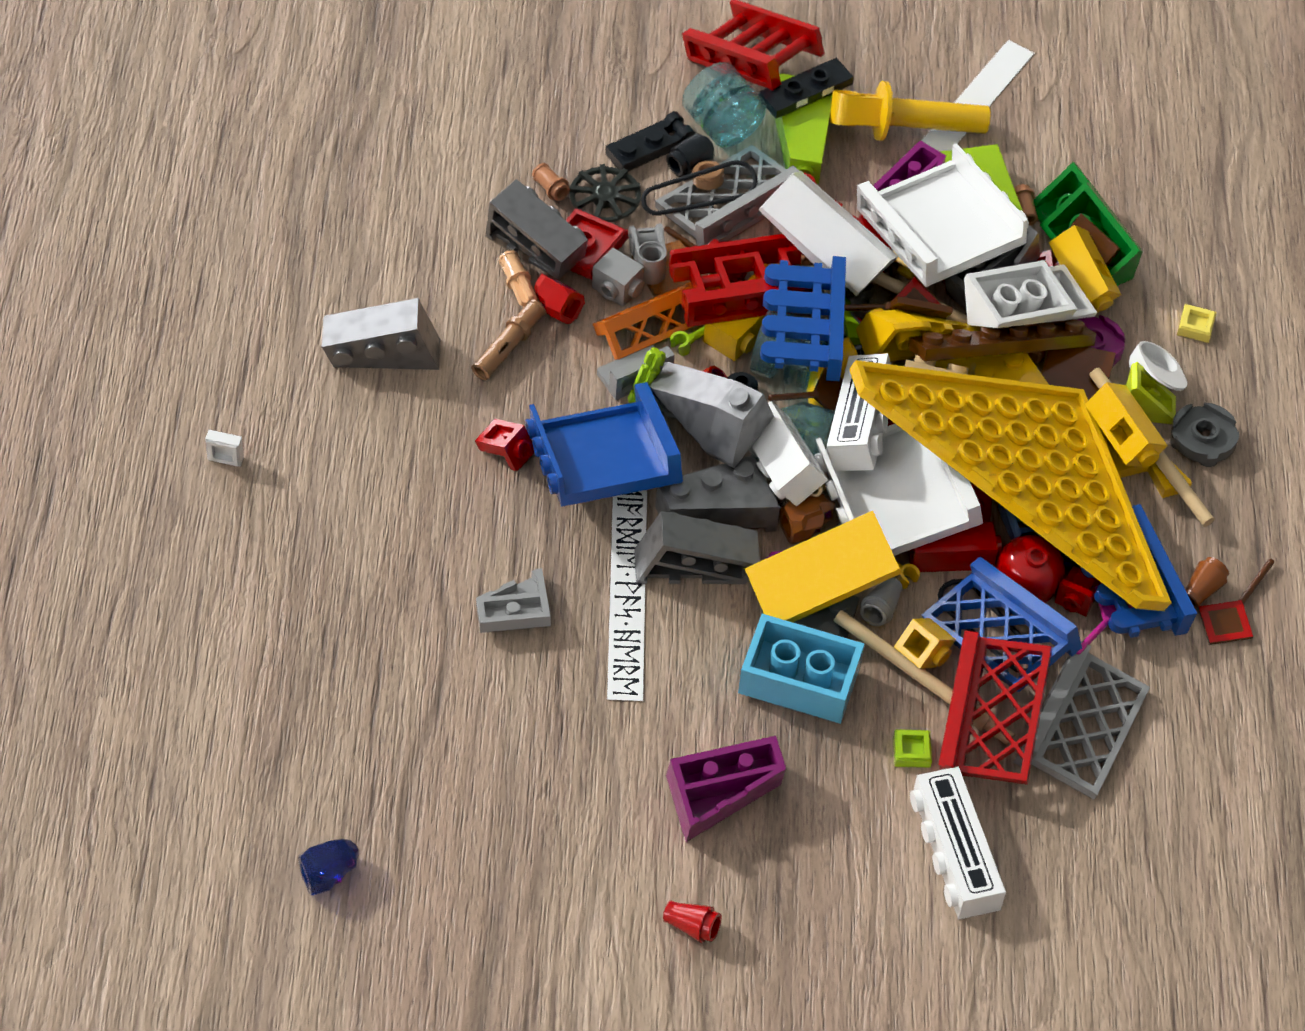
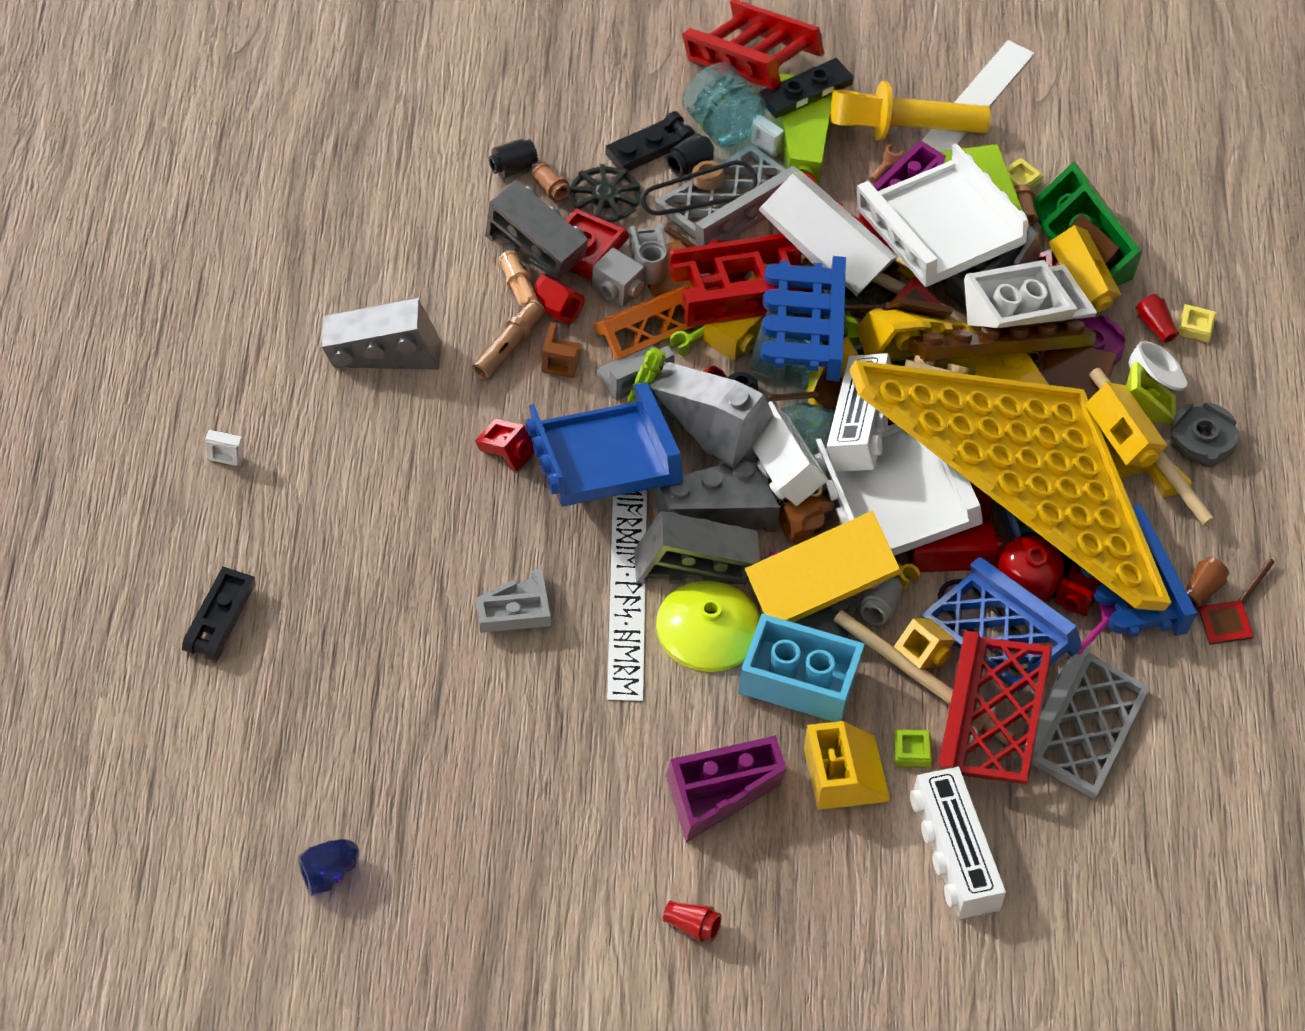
none -> black plate [182,566,256,662]
none -> black brick [488,139,538,178]
none -> dark orange panel [541,322,582,378]
none -> neon yellow dish [656,580,761,672]
none -> white tile [751,115,784,158]
none -> yellow slope [804,721,890,810]
none -> nougat hand [870,144,904,183]
none -> light yellow tile [1006,157,1043,189]
none -> red cone [1136,294,1179,344]

